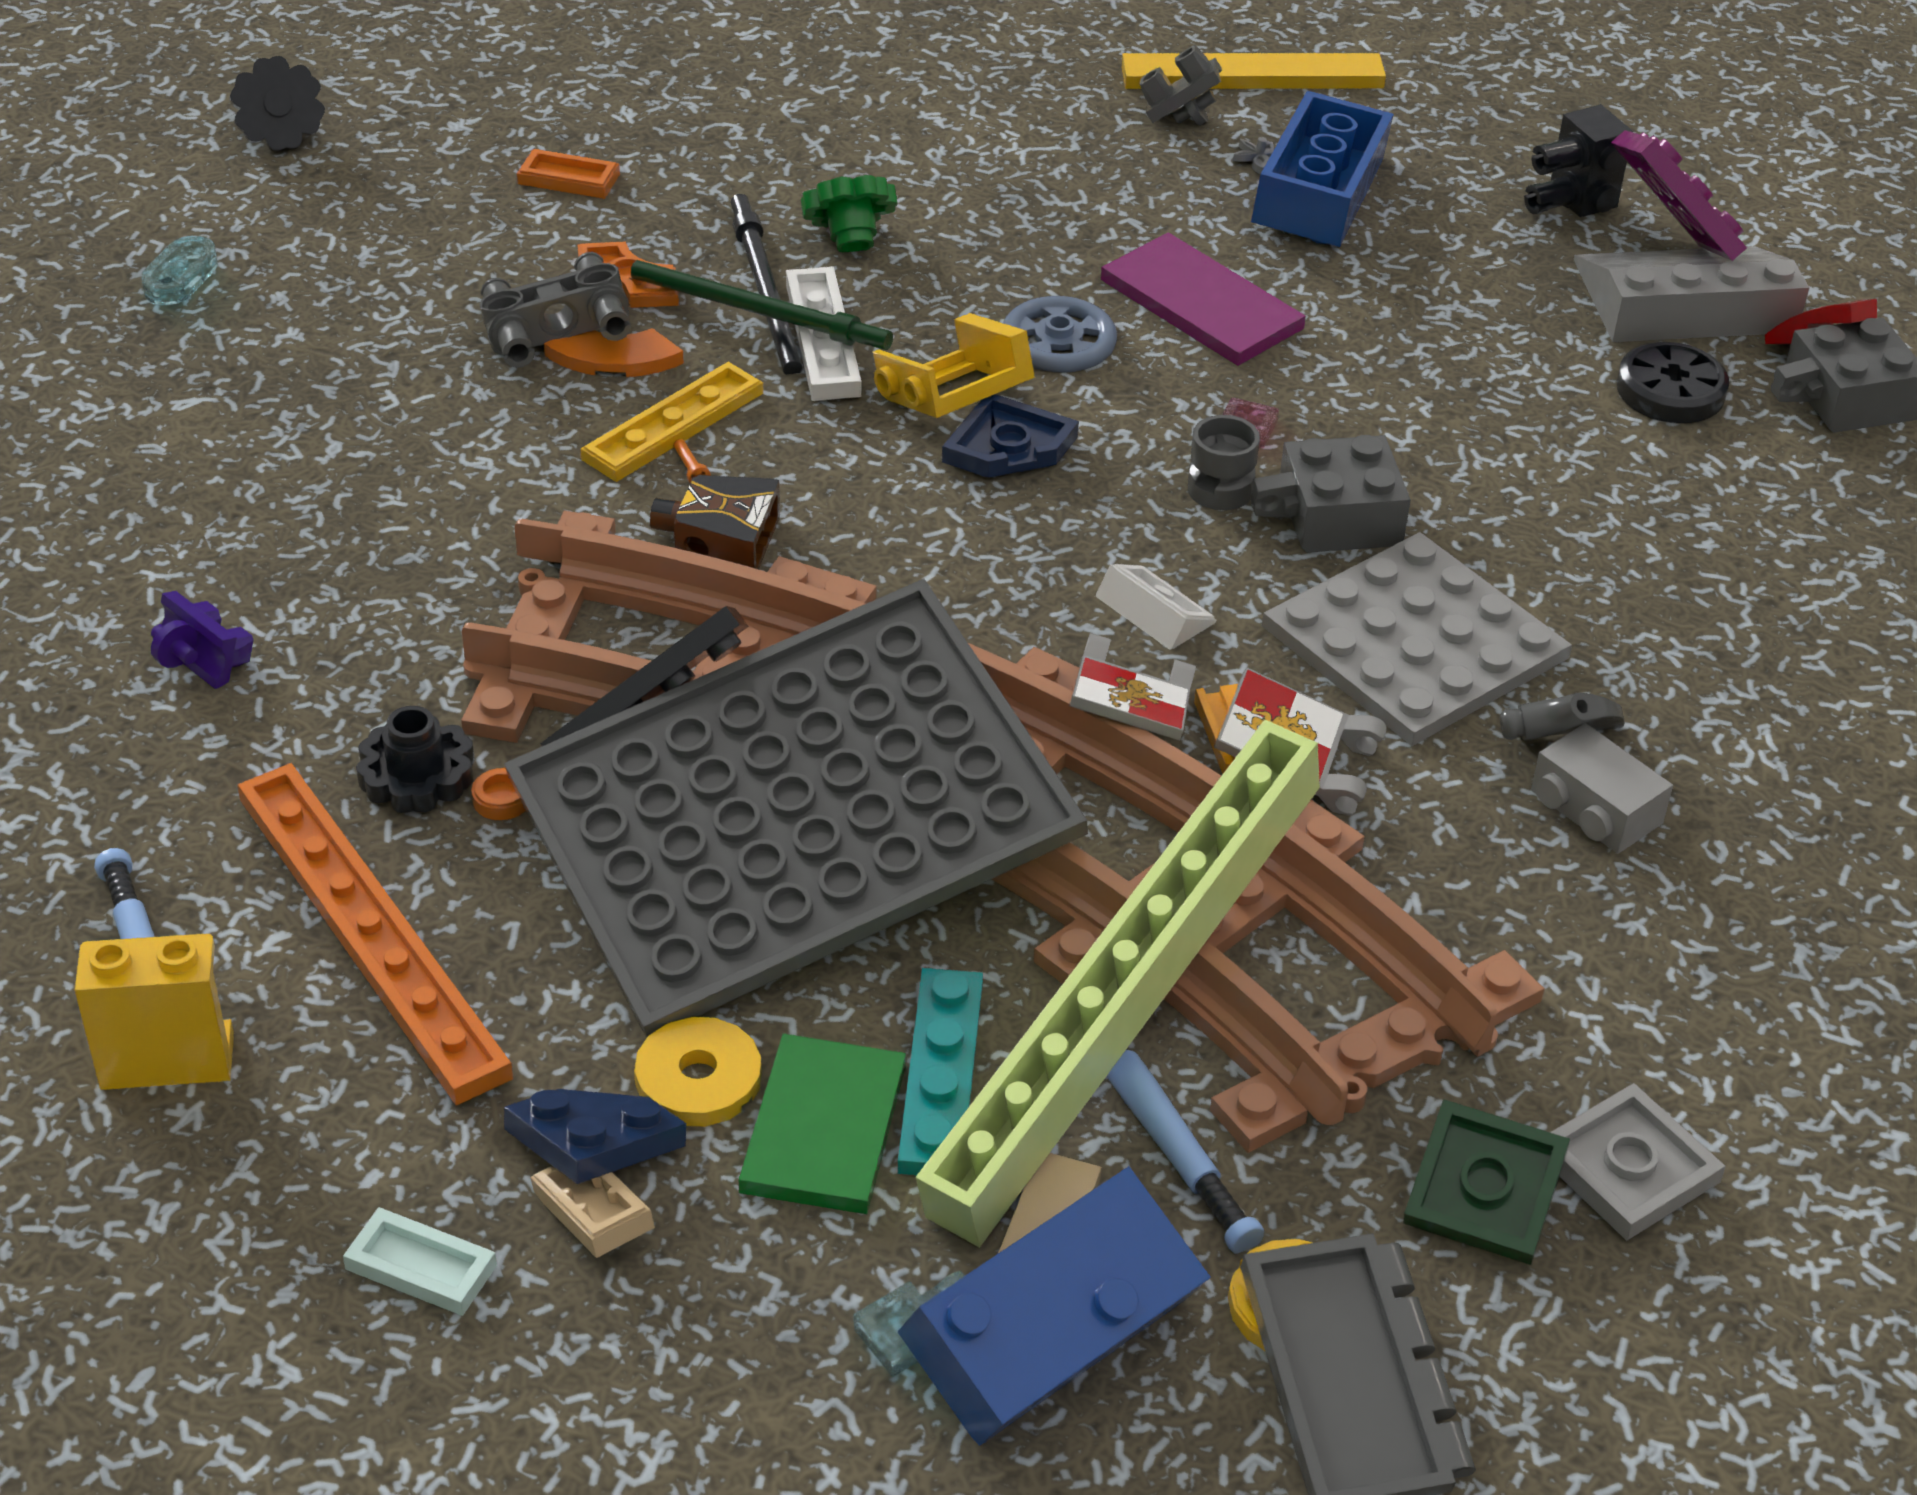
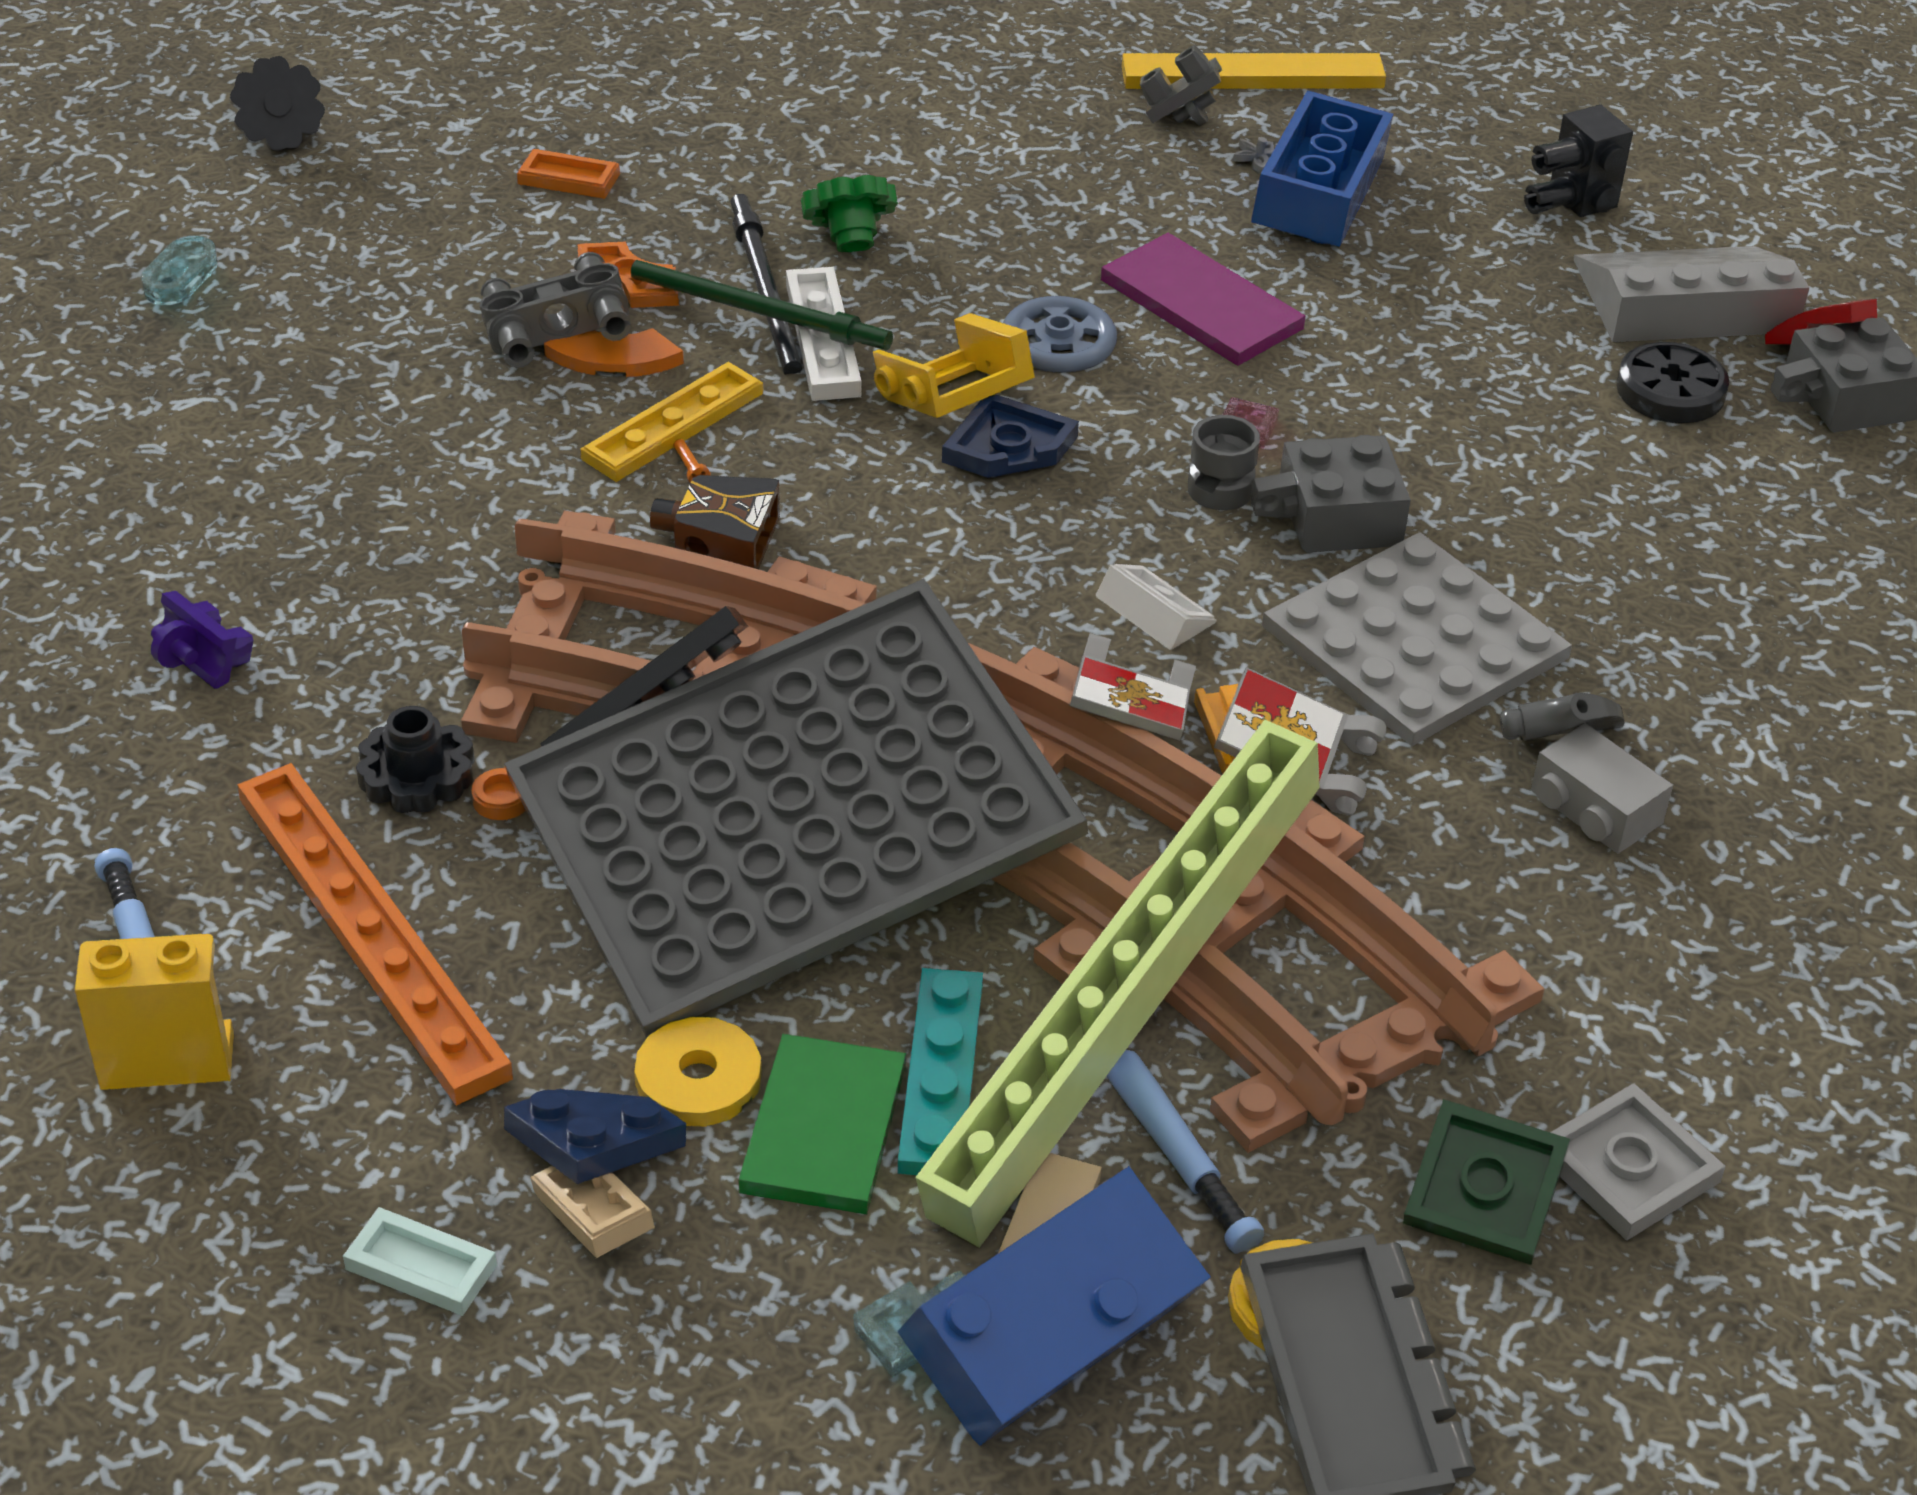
magenta plate [1611,130,1747,261] -> none

